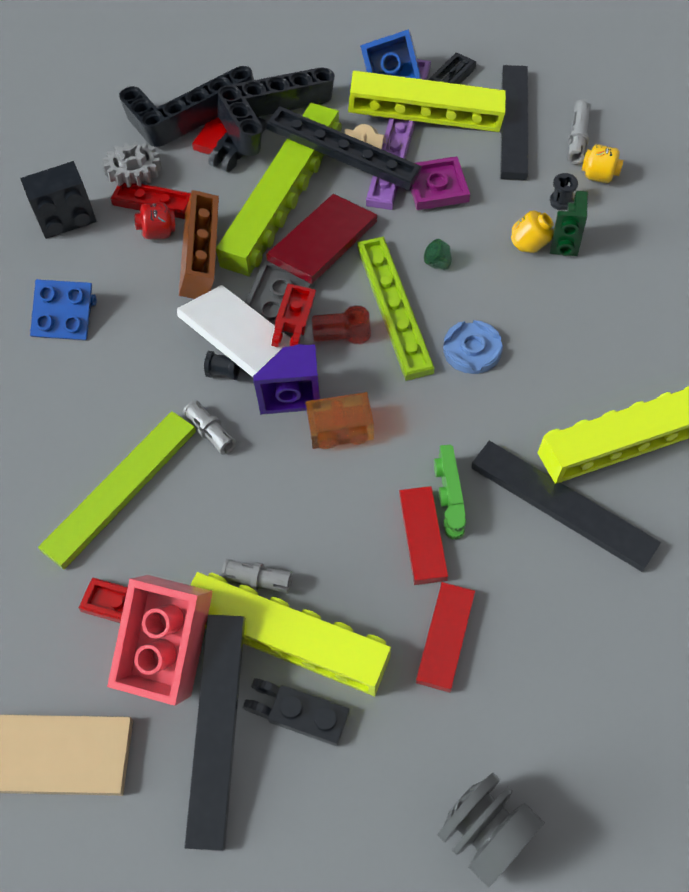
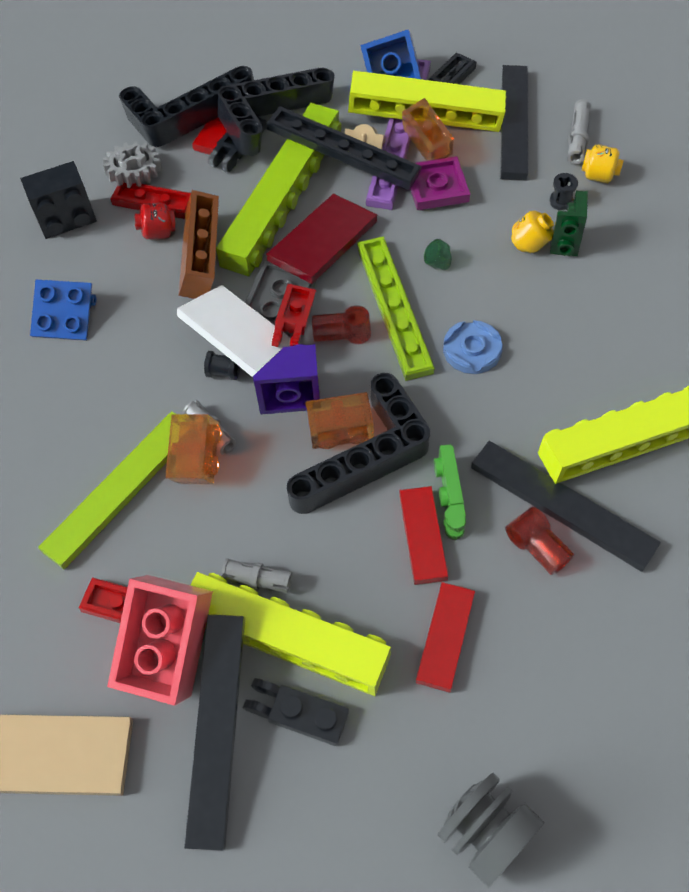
none -> clear orange brick [165,414,222,484]
none -> black beam [286,373,430,514]
none -> clear orange brick [402,98,454,161]
none -> clear red piece [505,506,574,575]

